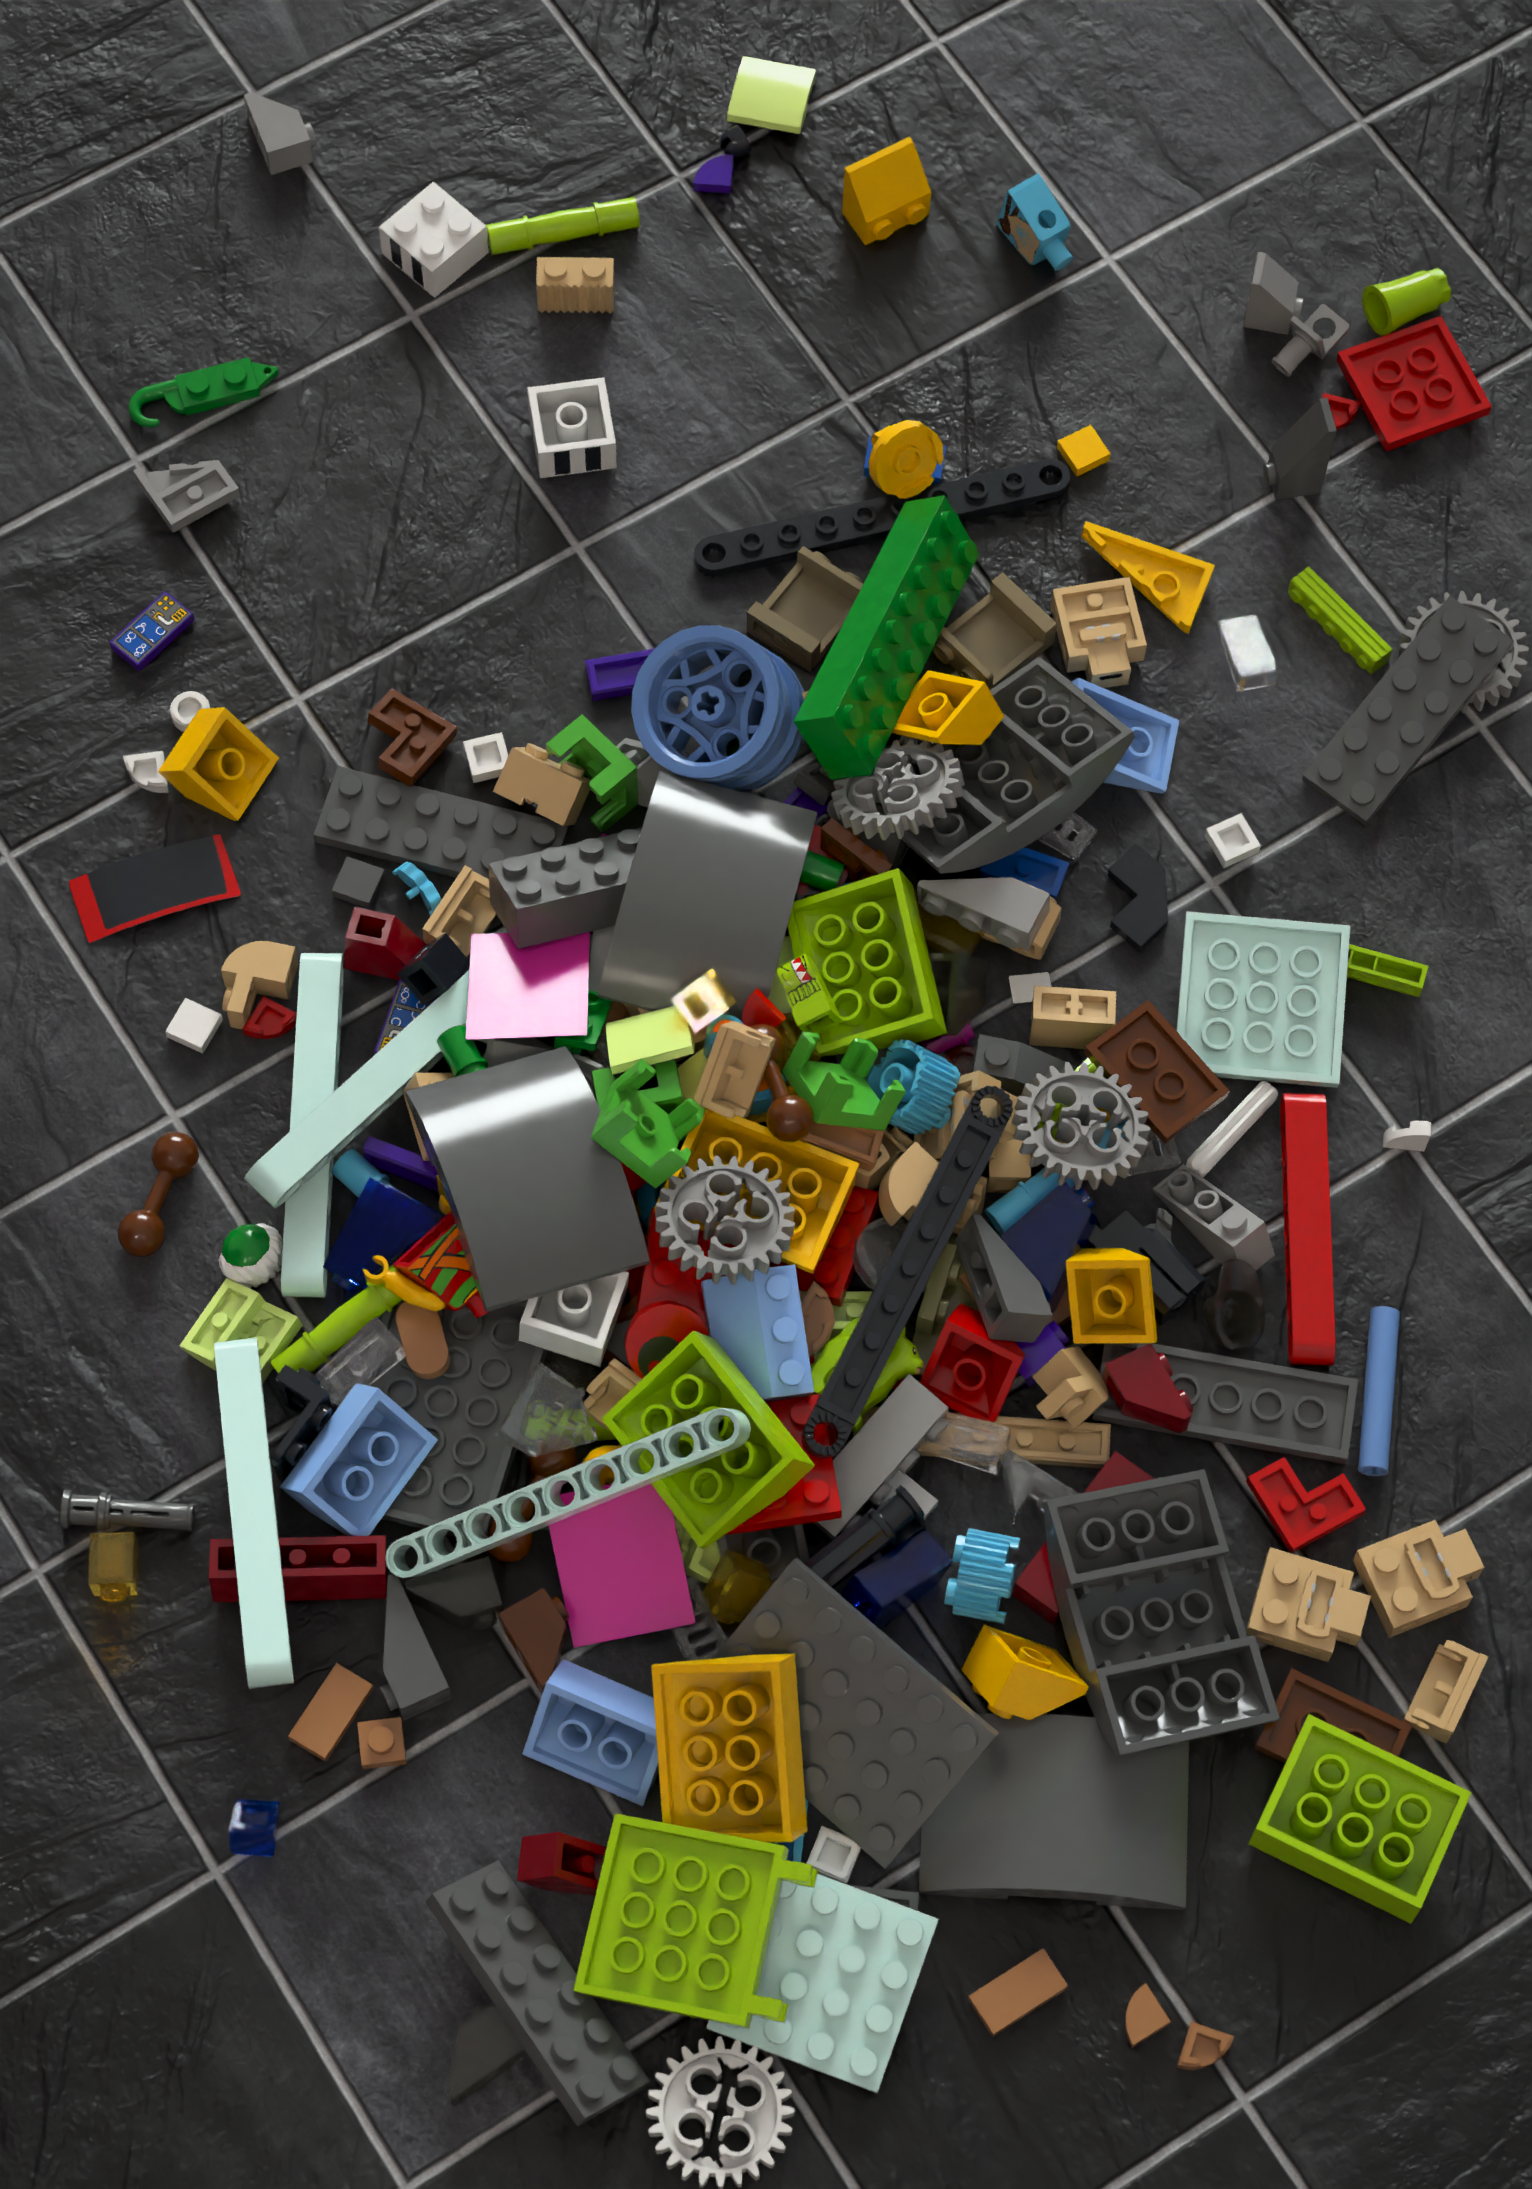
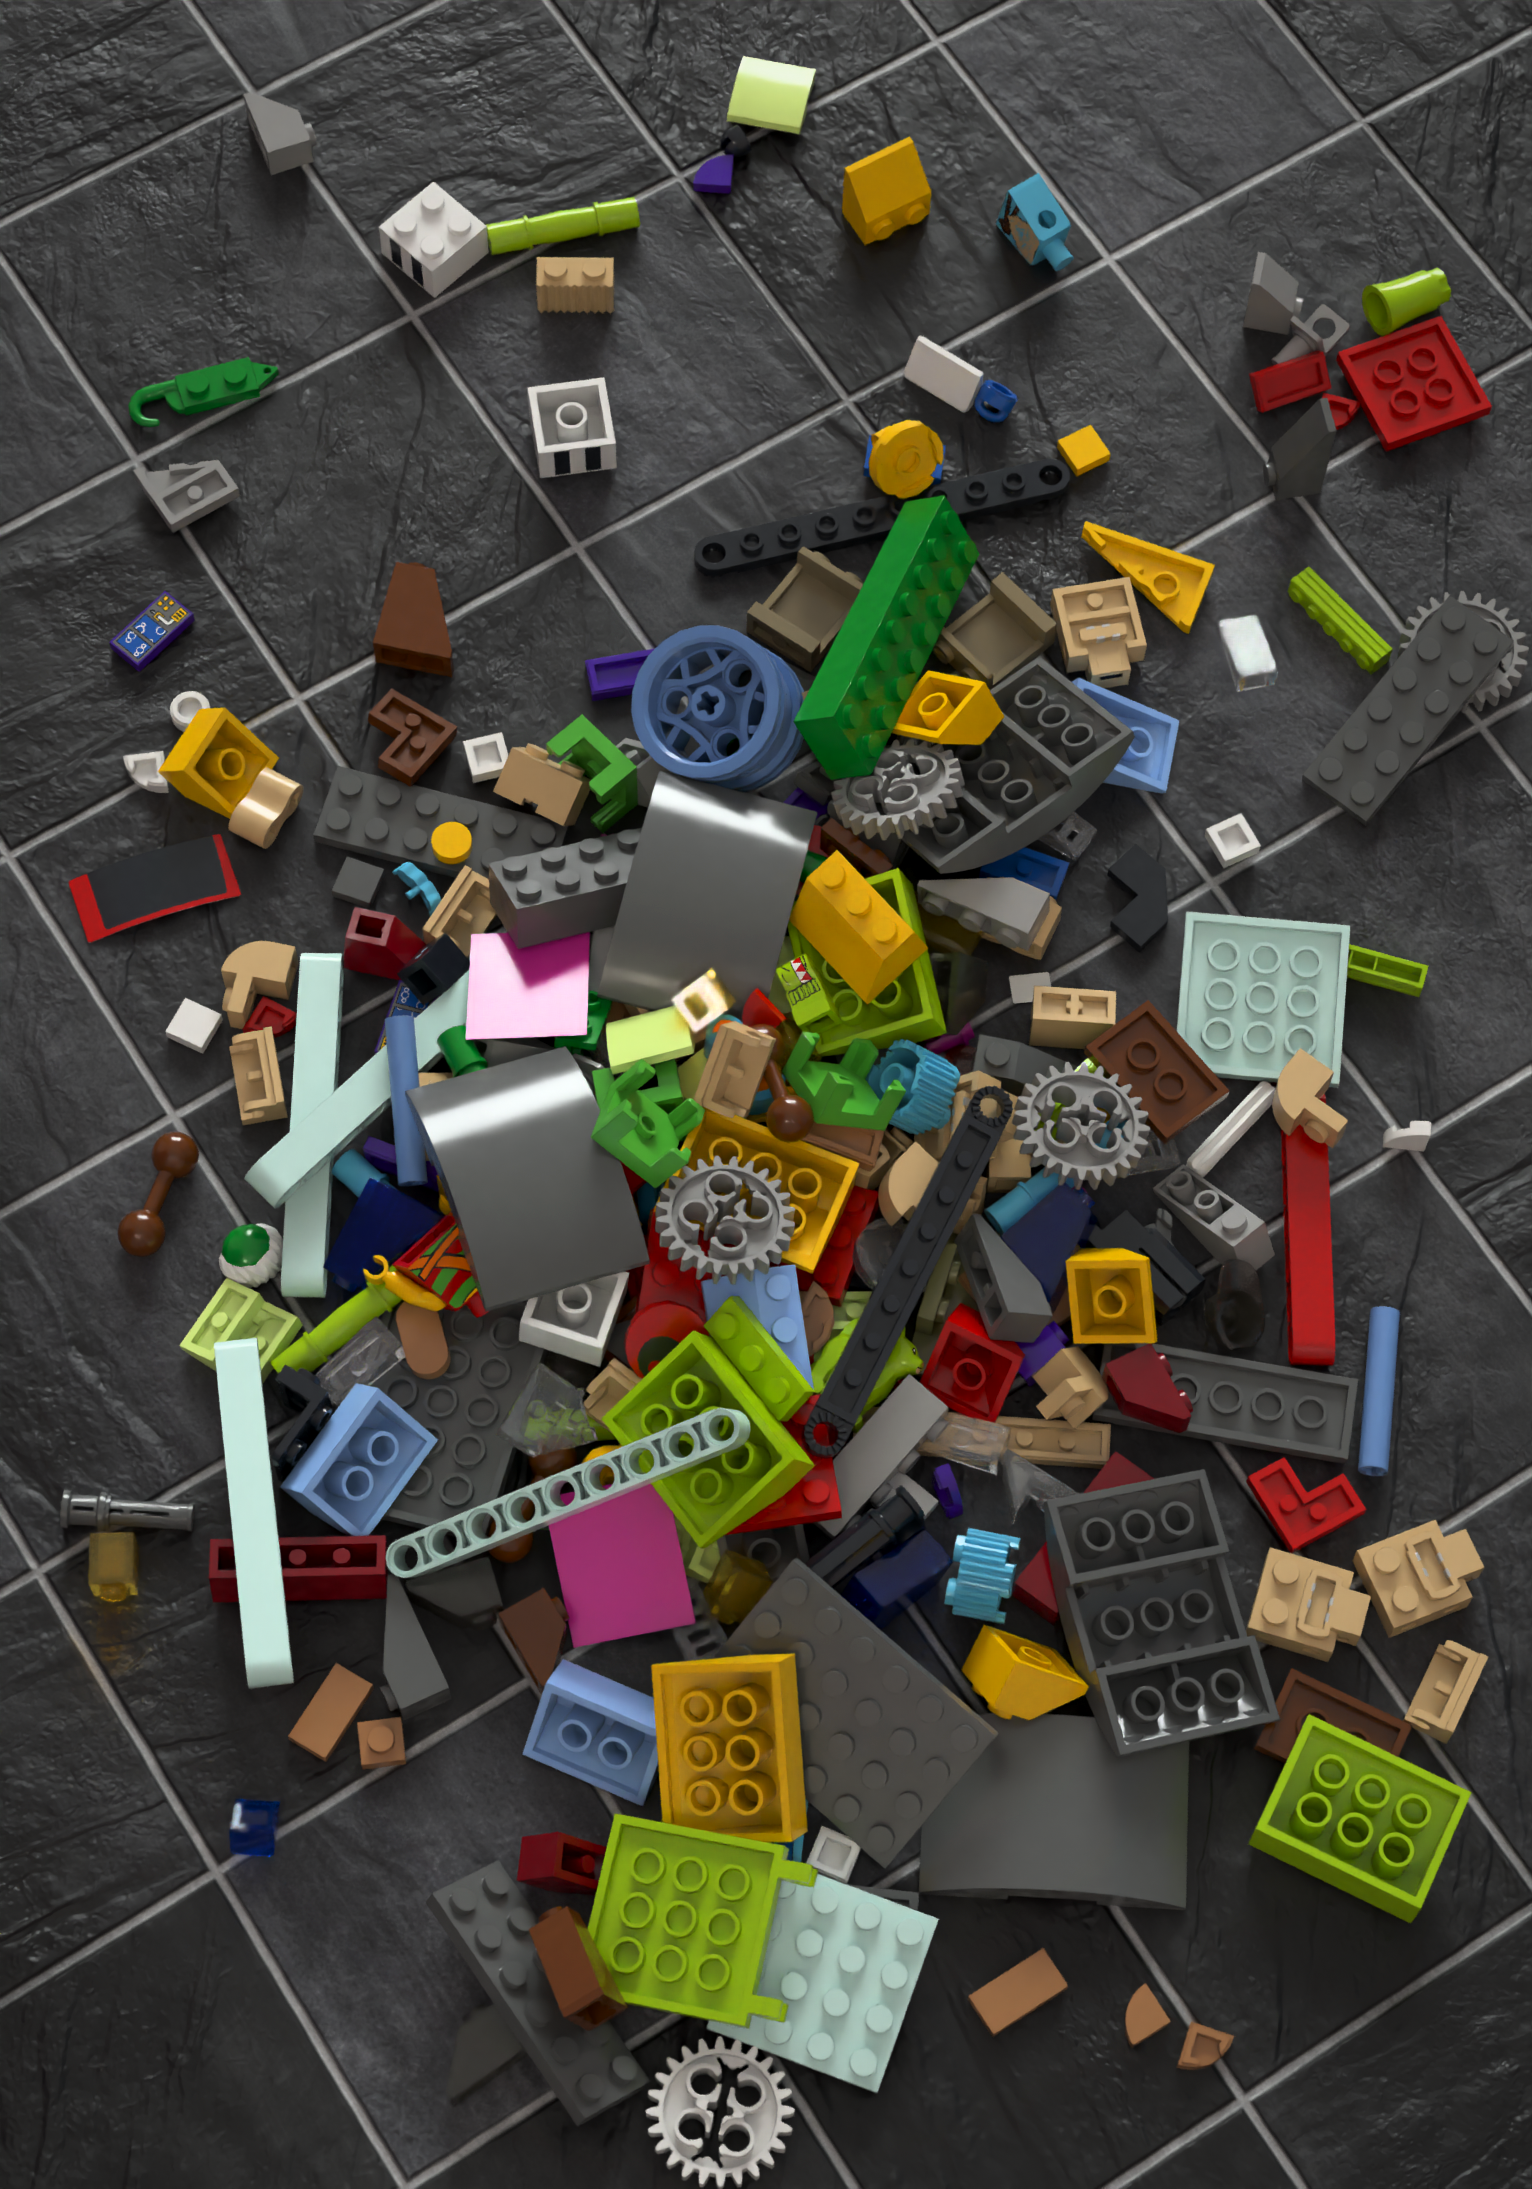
none -> tan axle [229,767,303,849]
none -> tan hinge [229,1027,288,1125]
none -> reddish brown slope [373,562,454,677]
none -> medium blue piece [385,1015,428,1186]
none -> yellow tile [431,822,472,864]
none -> reddish brown slope [528,1906,628,2031]
none -> lime plate [704,1296,815,1421]
none -> yellow slope [789,850,928,1005]
none -> white slope [904,336,984,413]
none -> dark purple tile [931,1463,963,1520]
none -> blue tile [974,380,1017,422]
none -> red tile [1249,350,1332,413]
none -> tan brick [1272,1048,1348,1148]

